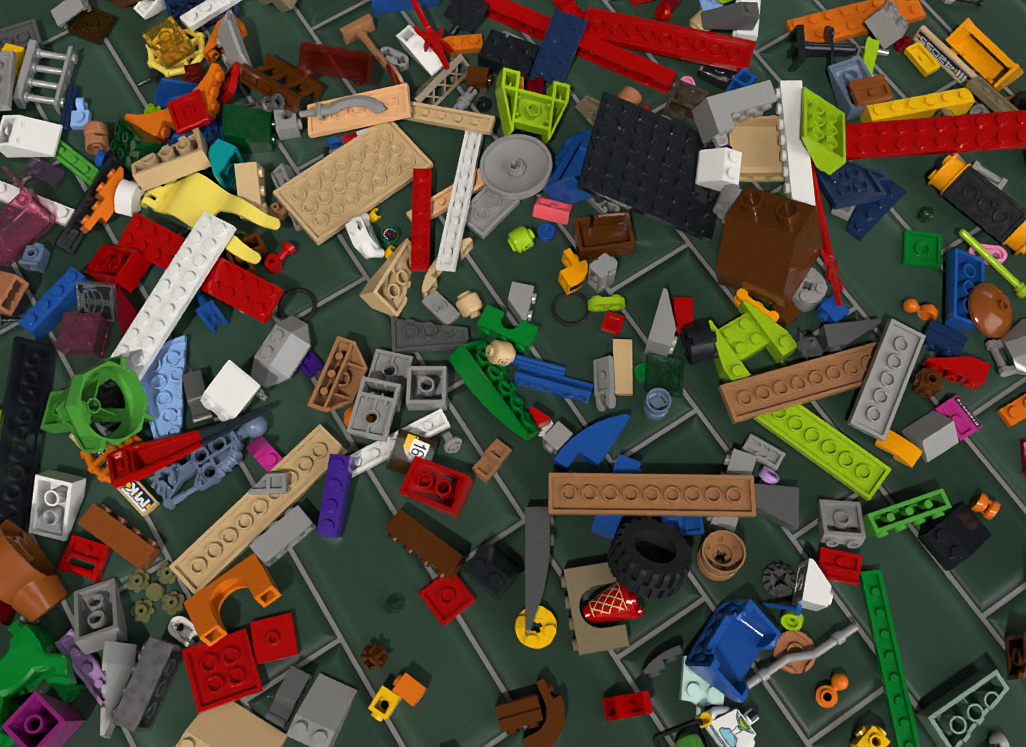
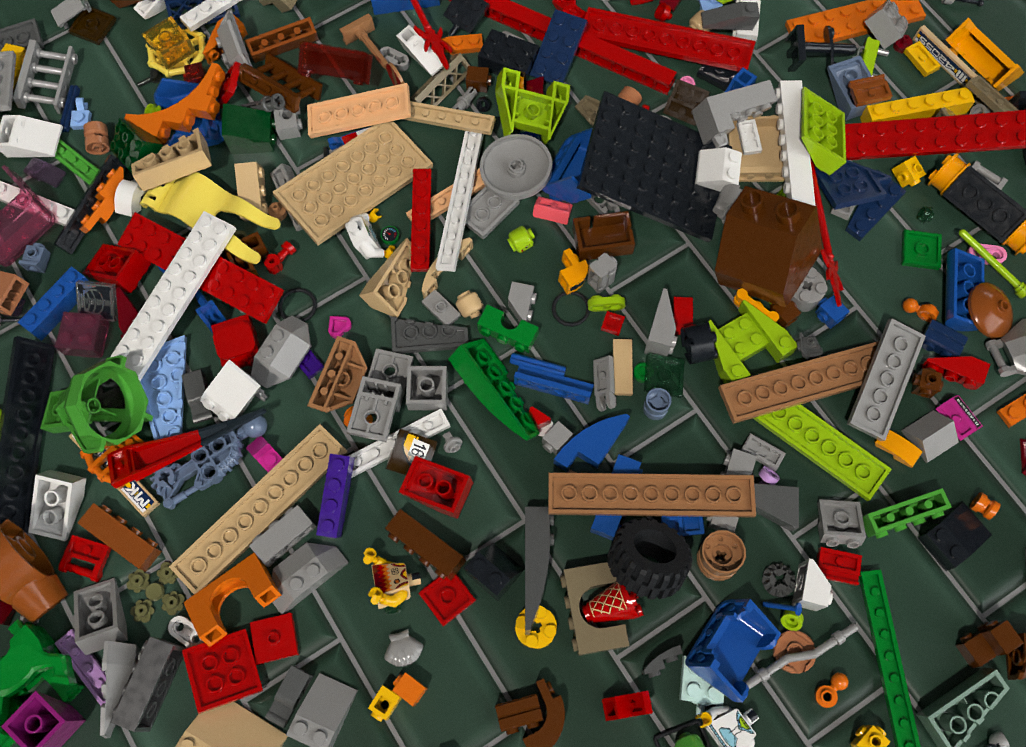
blue tile [95,150,110,168] -> none
red plate [167,89,212,135] -> none
teal slope [208,138,244,192] -> none
light grey tile [248,472,288,495] -> none
light grey sword [299,95,385,120] -> none
reddish brown gear [360,643,388,670] -> none
medium nougat slope [471,438,512,484] -> none
tan head [485,339,516,366] -> none
blue tile [537,223,556,242] -> none
dark grey slope [818,319,881,354] -> none
none -> red brick [211,314,260,369]
none -> dark orange brick [245,17,319,63]
none -> light grey wedge [272,542,349,615]
none -> dark pink tile [328,316,352,339]
none -> torso [363,547,421,609]
none -> light grey animal [384,629,424,667]
none -> white plate [736,119,762,155]
none -> yellow brick [891,156,926,188]
none -> reddish brown brick [955,619,1024,668]

